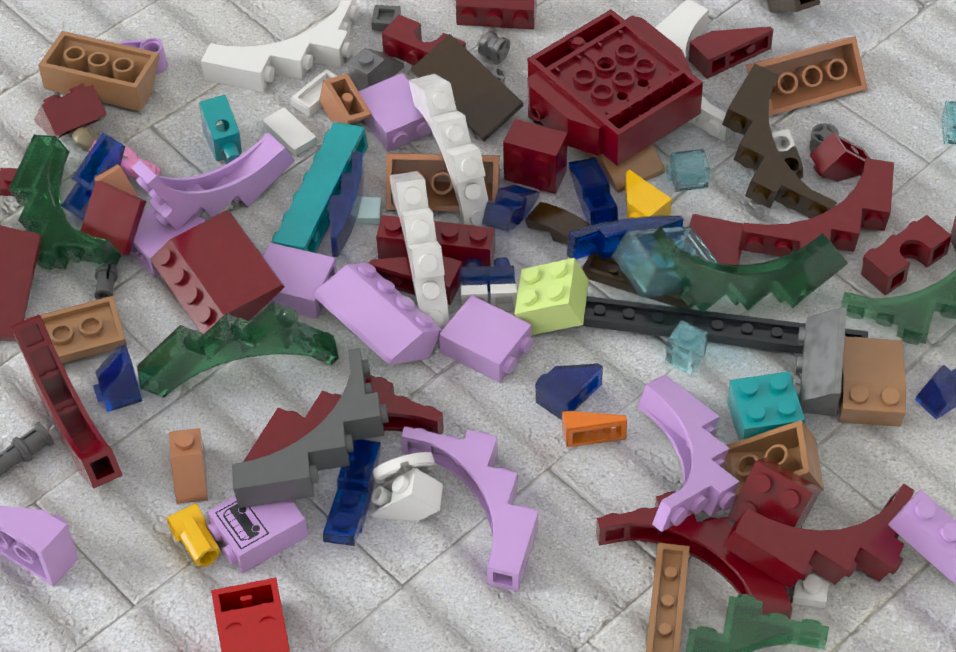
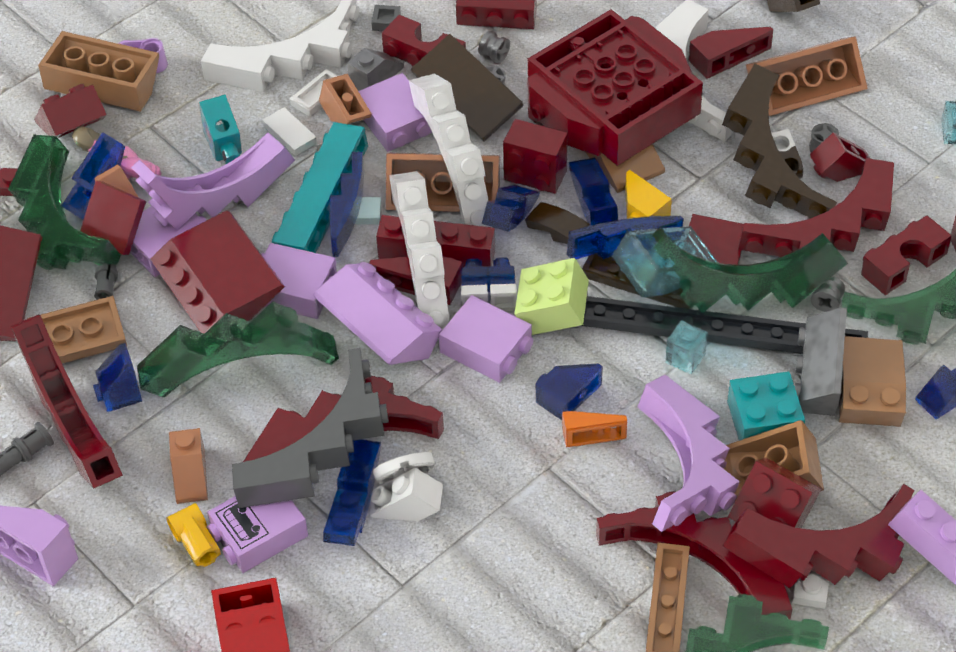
lavender arch [401,426,538,591] -> none
clear light blue brick [666,149,710,192] -> none
none -> flat silver wheel [811,275,845,312]

